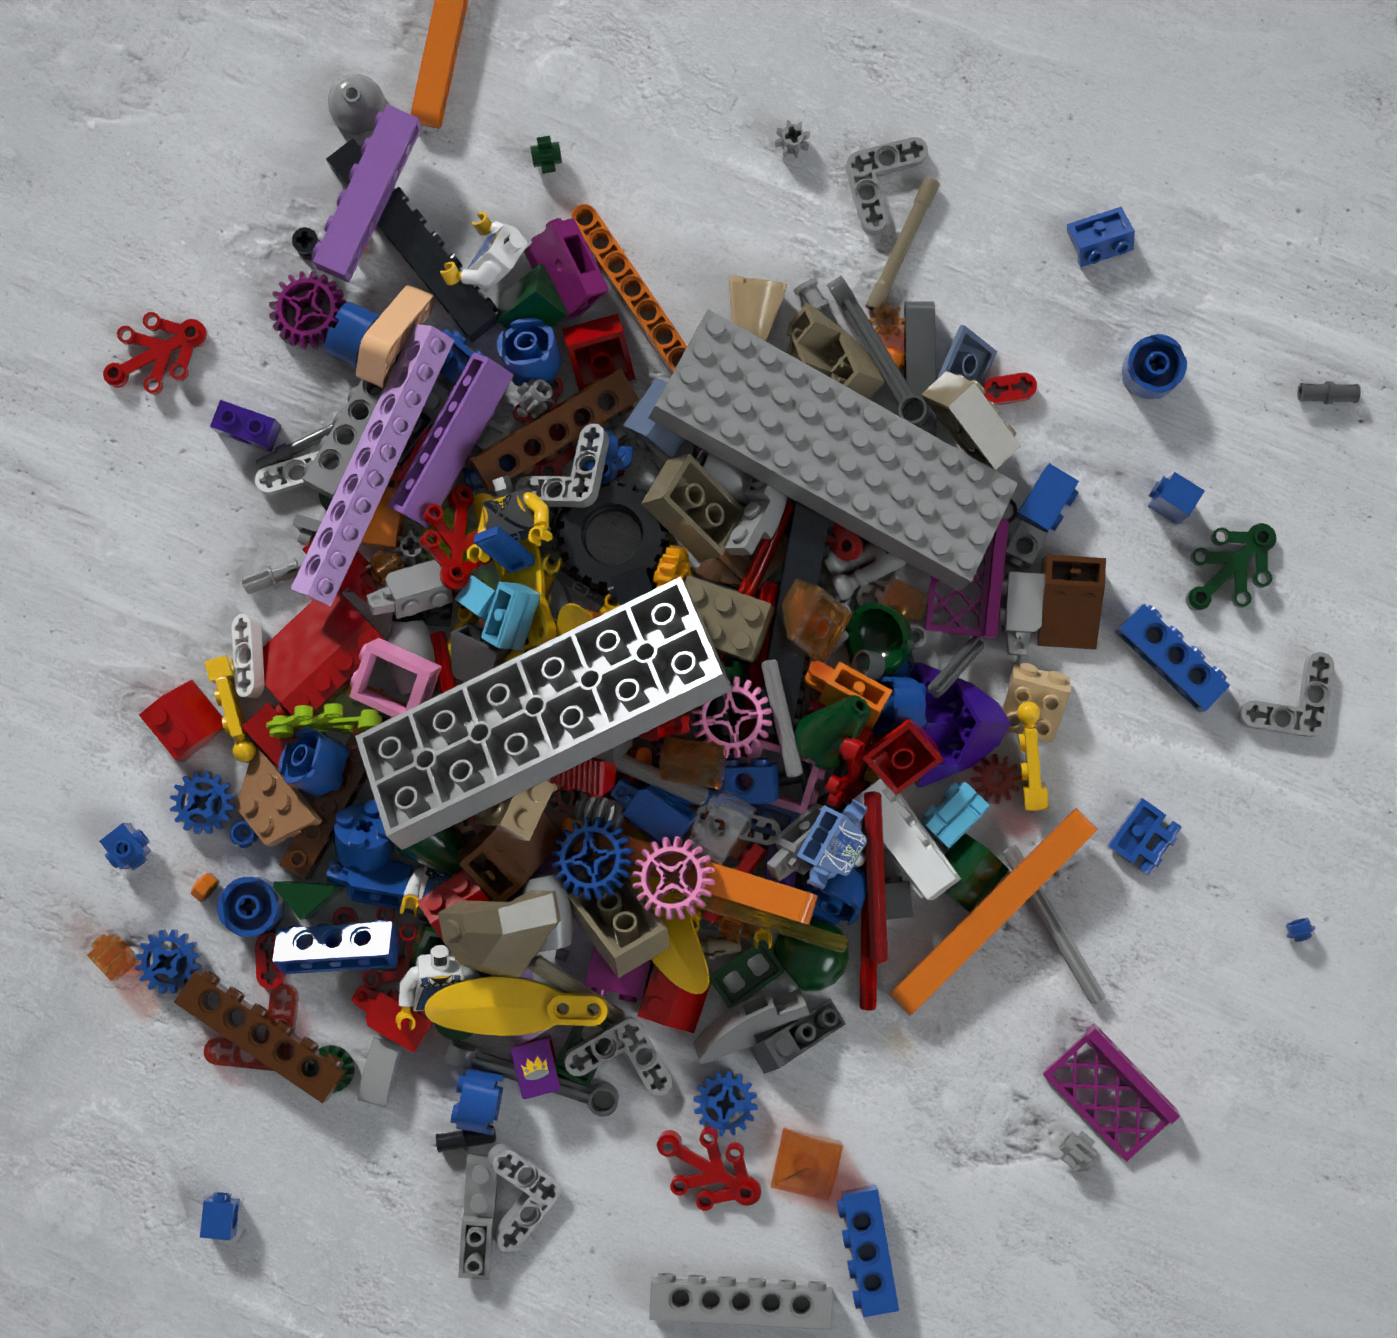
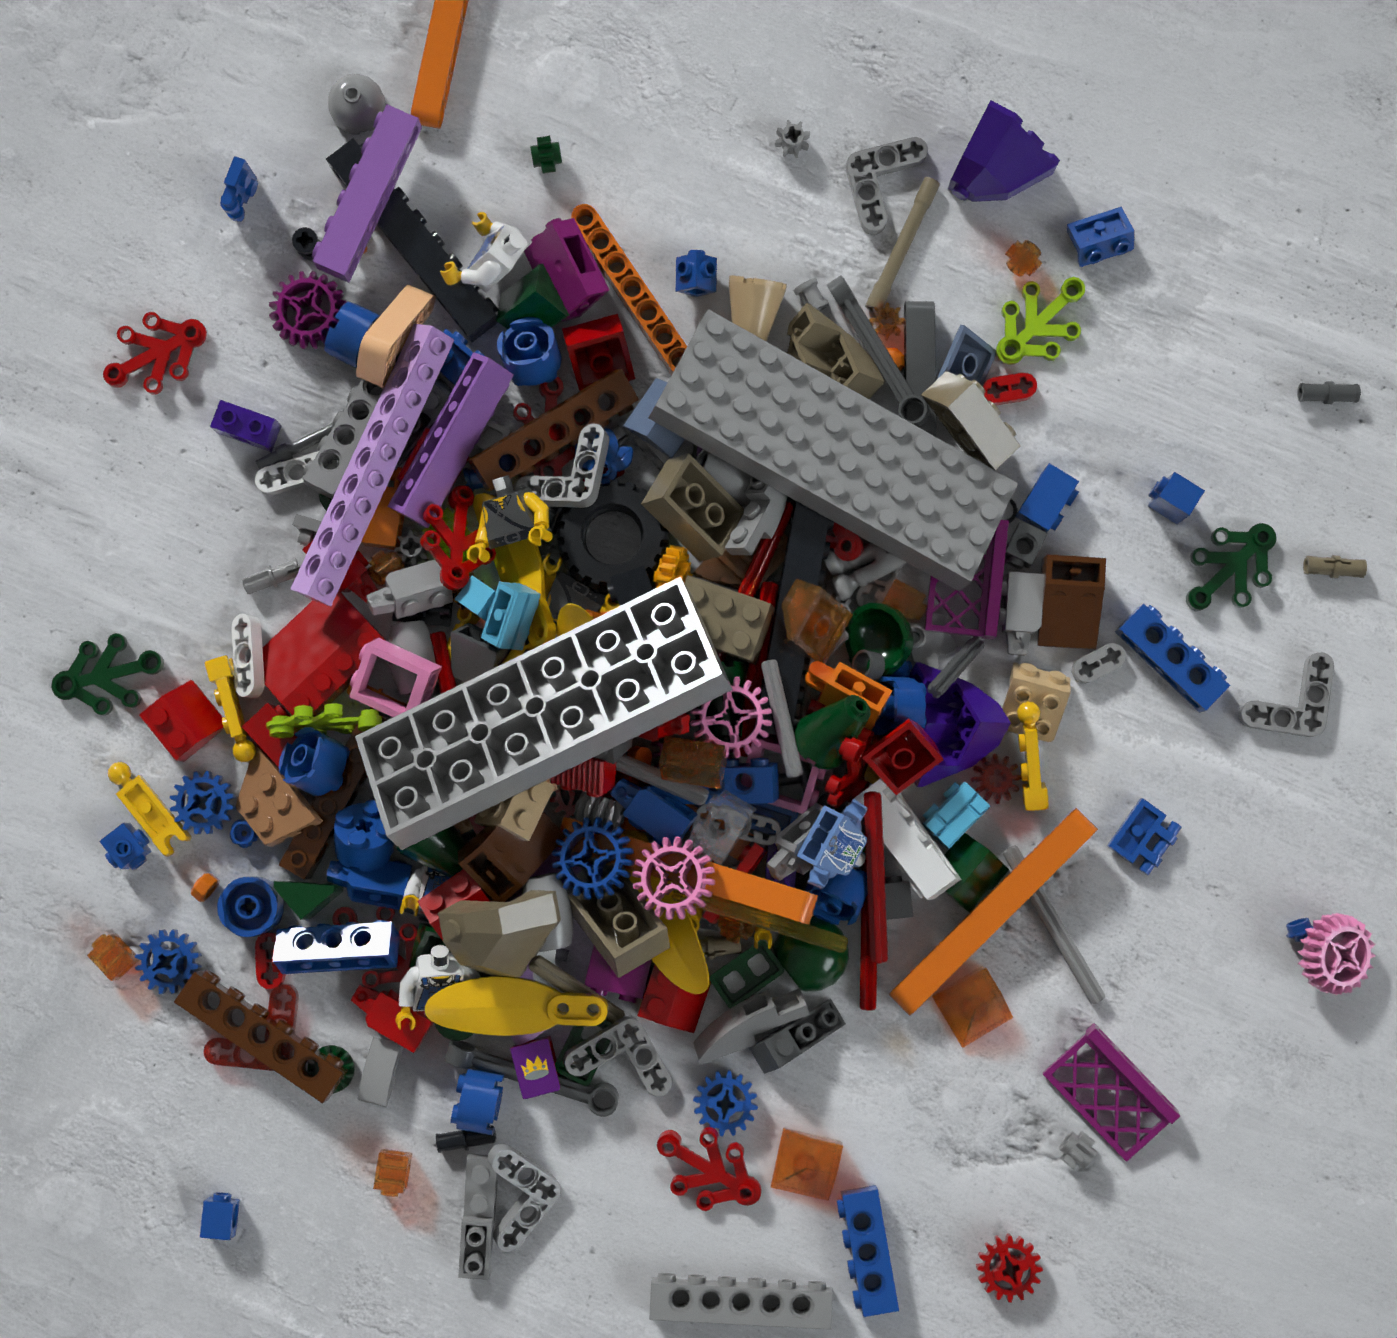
blue tile [474,526,535,573] -> none
light grey gear [517,379,554,416] -> none
blue brick [1122,334,1187,399] -> none
none -> dark green plant [51,633,164,715]
none -> yellow plate [108,762,192,857]
none -> blue plate [220,156,258,222]
none -> clear orange brick [373,1149,413,1197]
none -> blue brick [675,250,717,297]
none -> clear orange slope [931,966,1013,1048]
none -> dark purple brick [948,100,1060,202]
none -> red gear [976,1233,1043,1303]
none -> lime plant [996,277,1085,365]
none -> clear orange gear [1005,240,1042,276]
none -> light grey beam [1071,643,1126,684]
none -> bright pink gear [1297,913,1376,995]
none -> dark tan pin [1303,555,1367,579]

